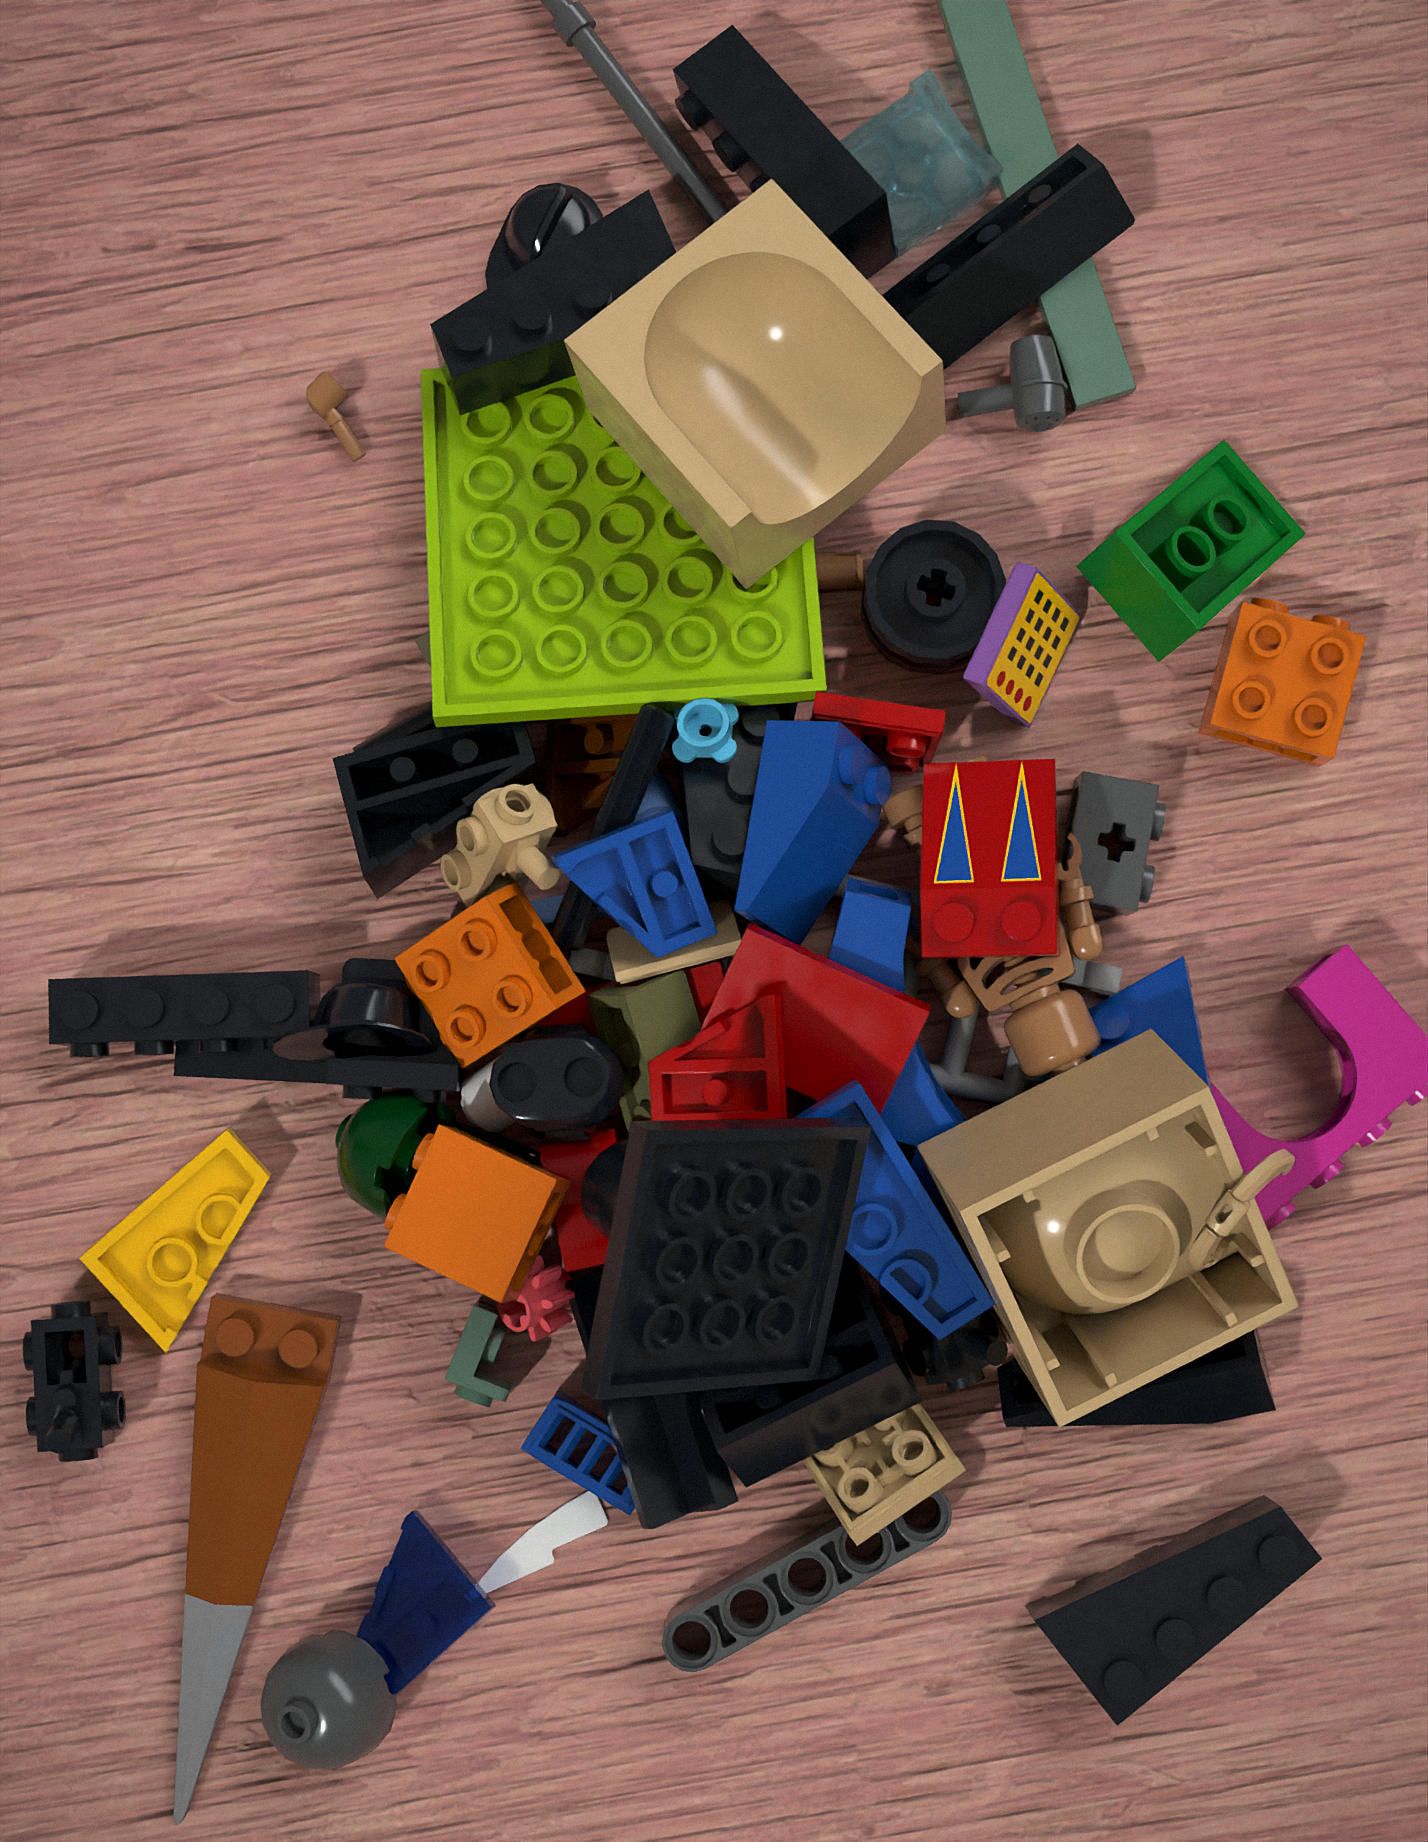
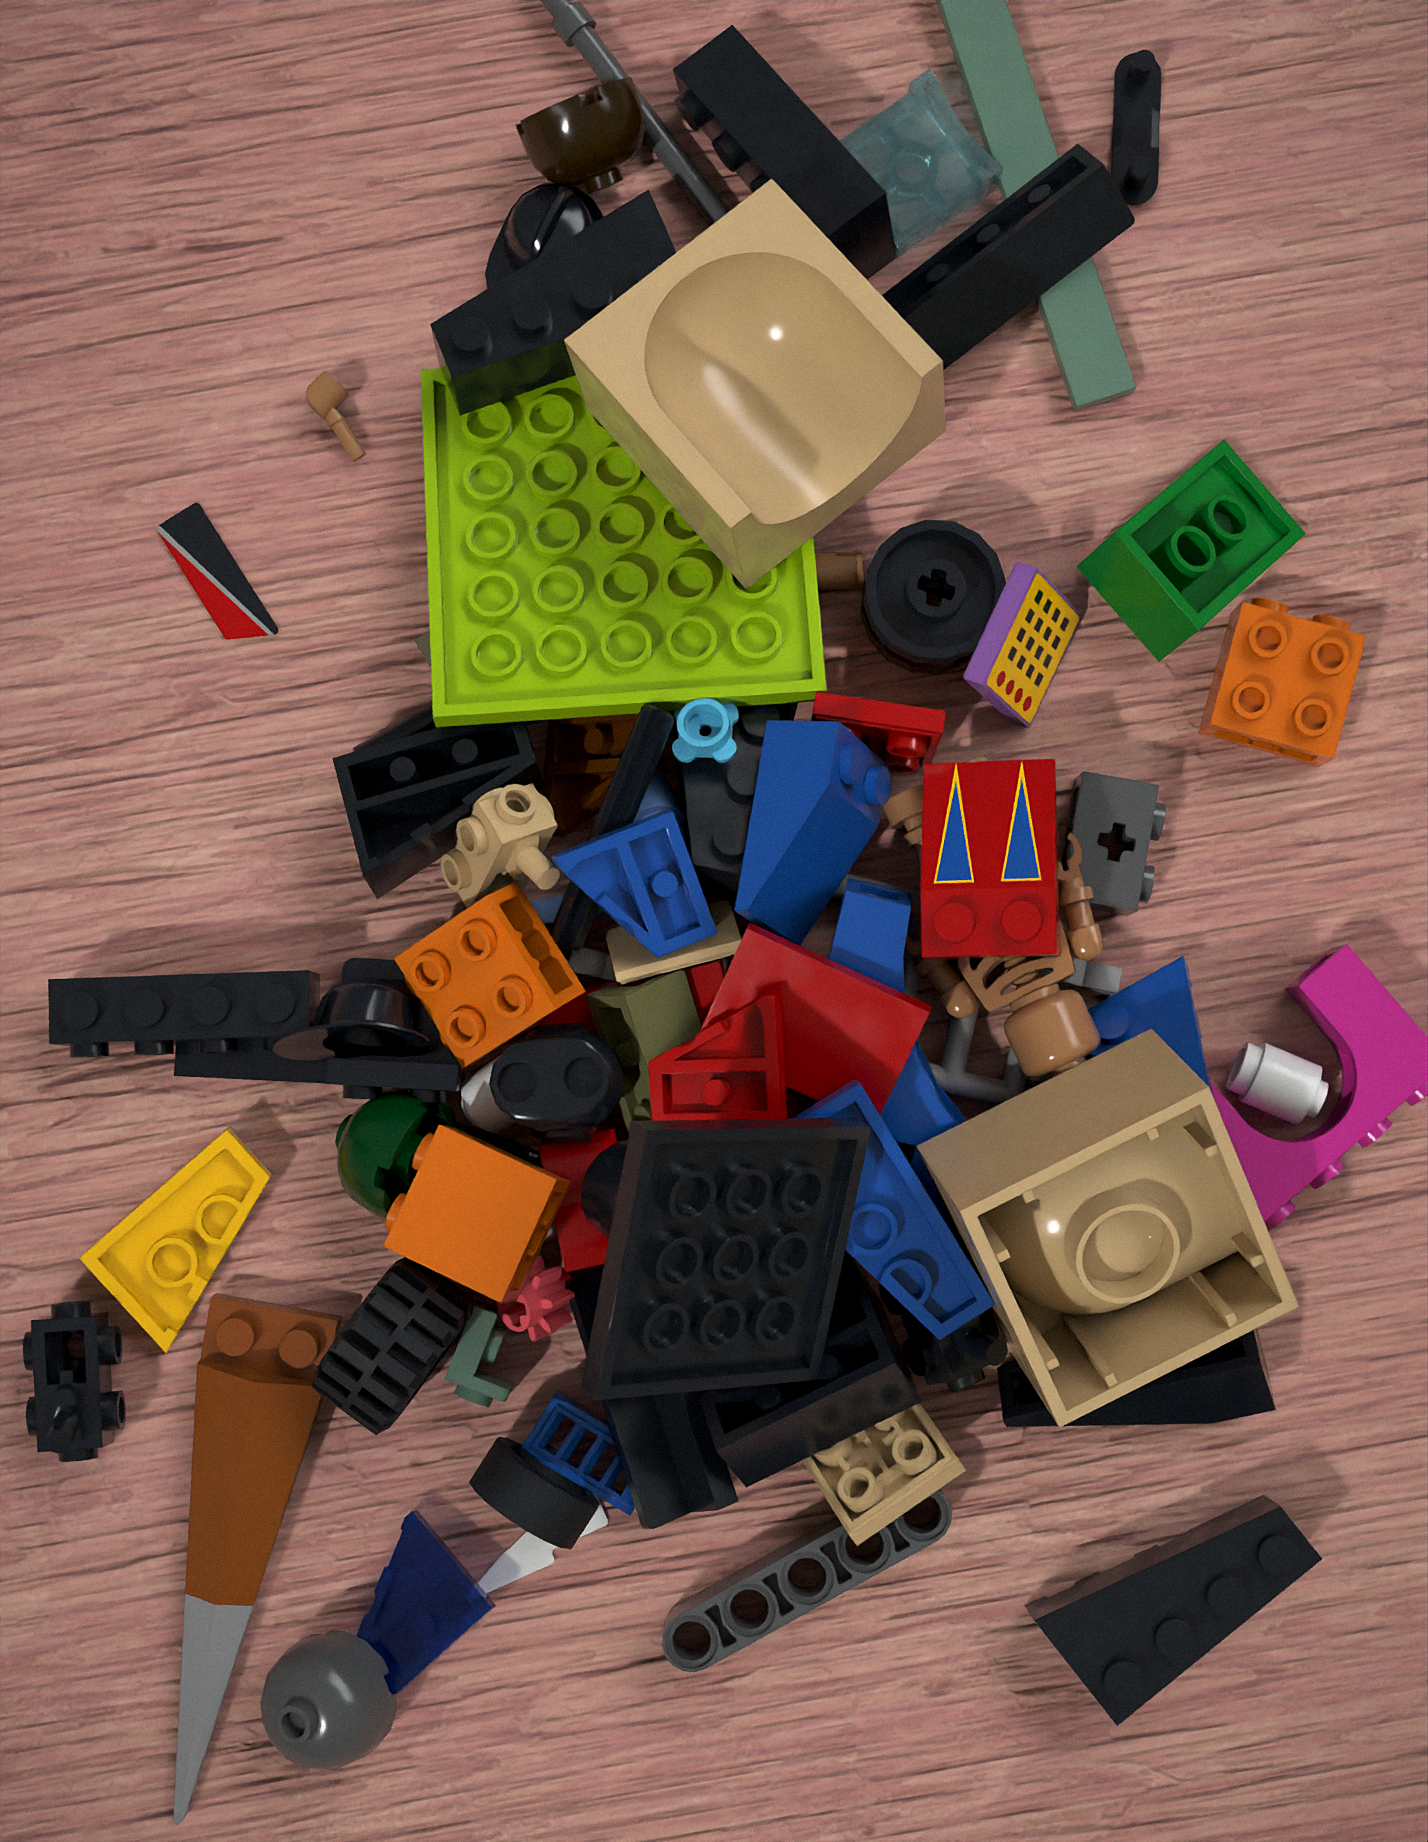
dark grey piece [958,335,1068,432] -> none
tan piece [1187,1149,1295,1271] -> none
none -> sticker [157,503,279,640]
none -> black tyre [312,1257,475,1435]
none -> black tyre [469,1437,599,1549]
none -> dark brown cylinder [515,77,645,194]
none -> black piece [1111,50,1161,205]
none -> white brick [1226,1042,1329,1125]

